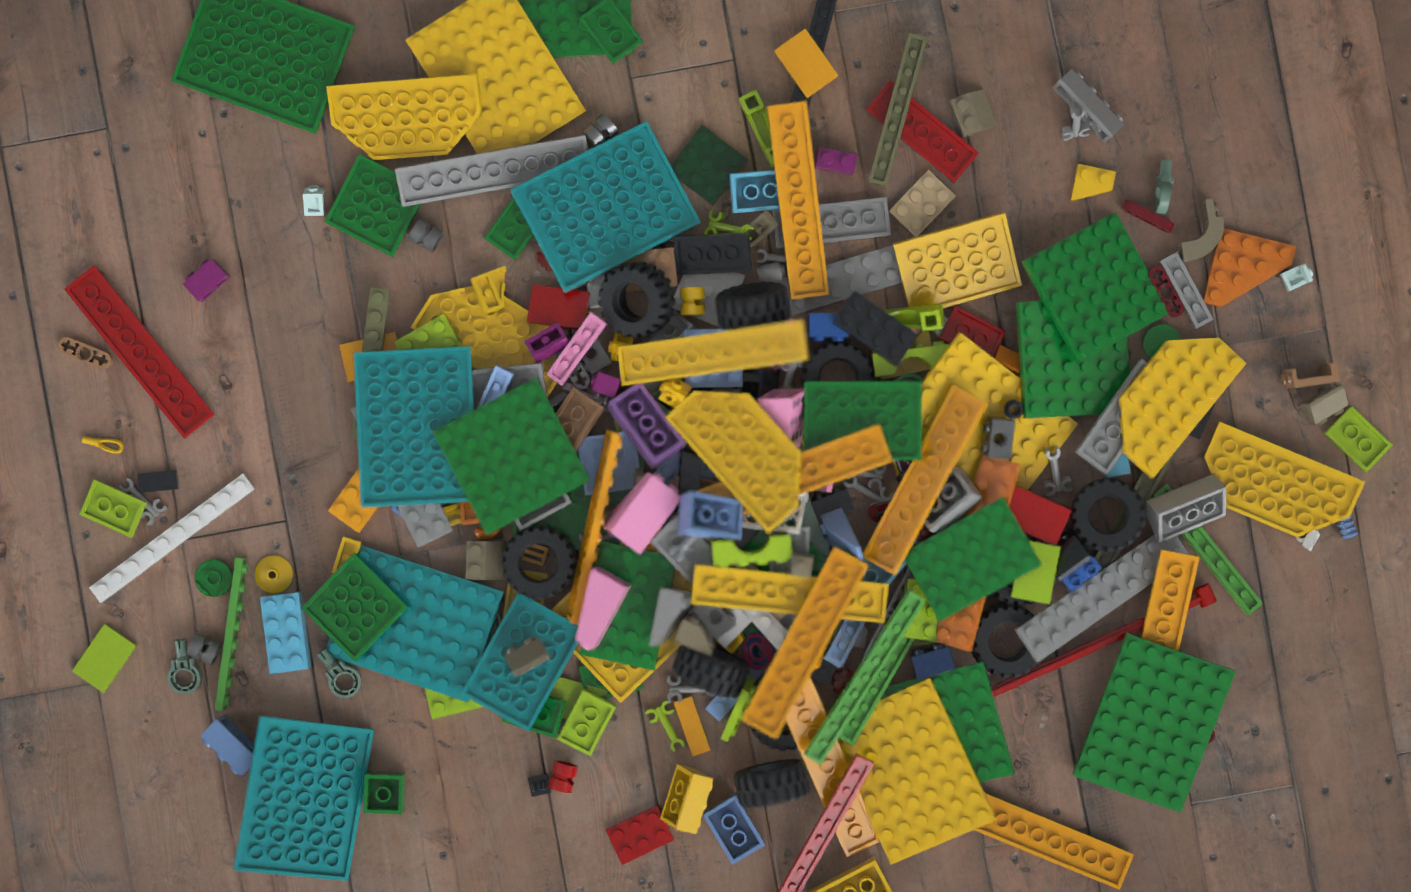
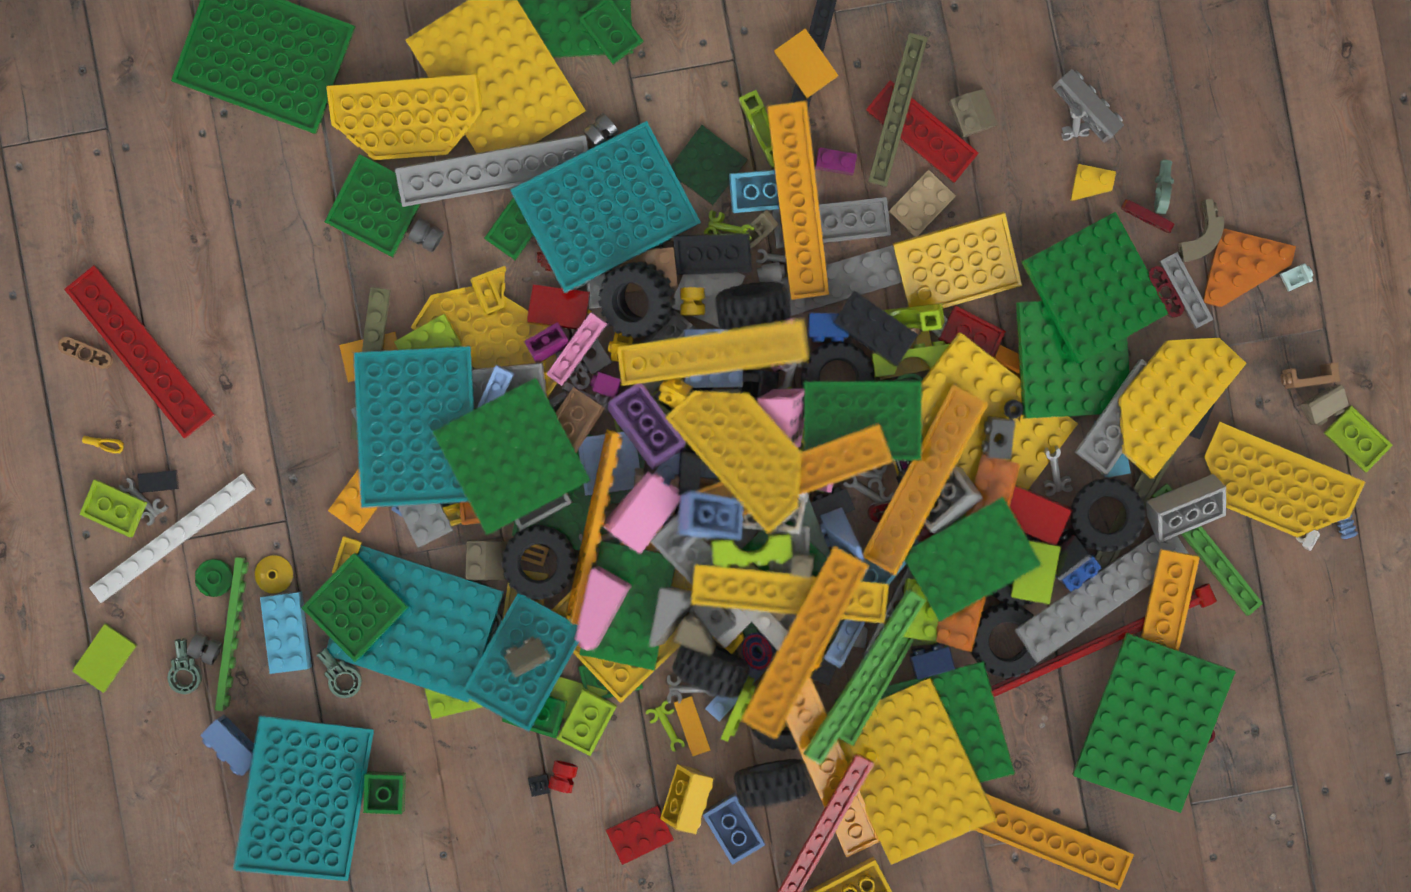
magenta brick [183,258,230,302] -> none
light aqua bracket [303,185,325,216] -> none
orange arm [474,527,503,541] -> none
clear red brick [831,668,854,696] -> none
green tile [1142,325,1181,359] -> none

